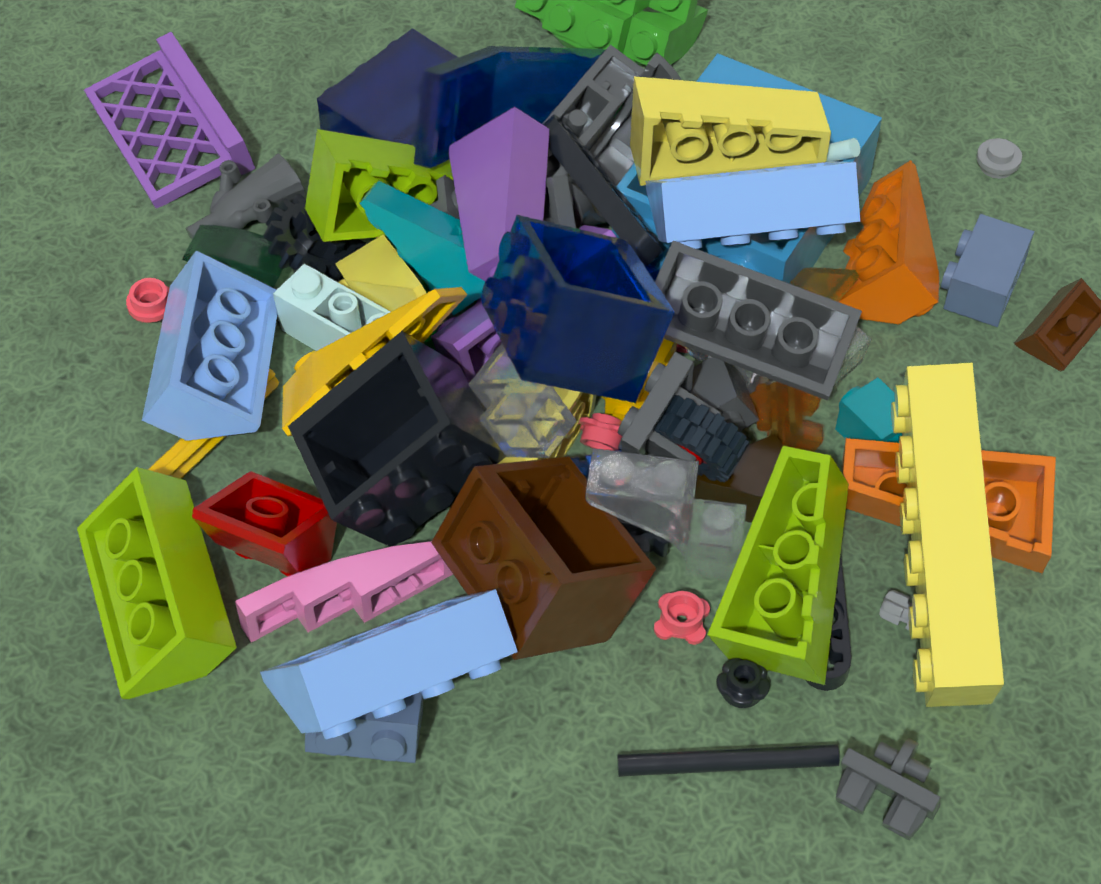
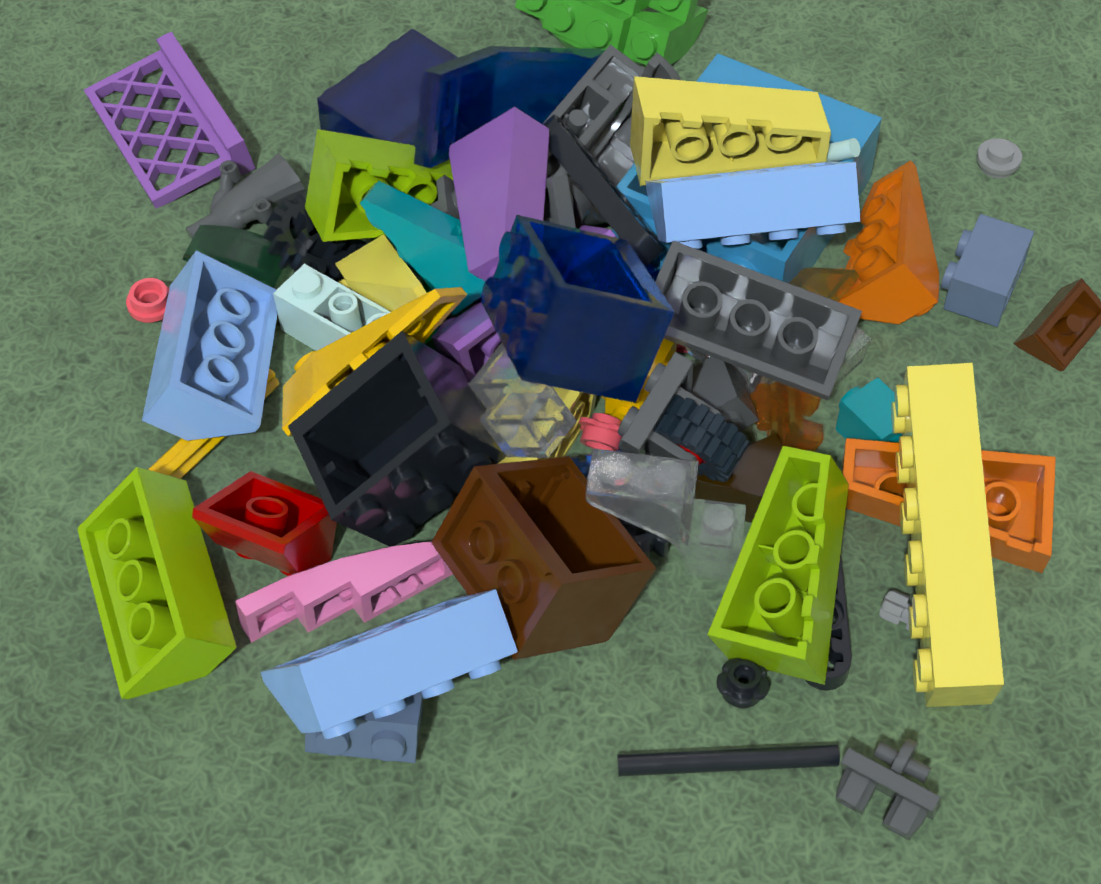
coral plate [654,591,710,645] -> none

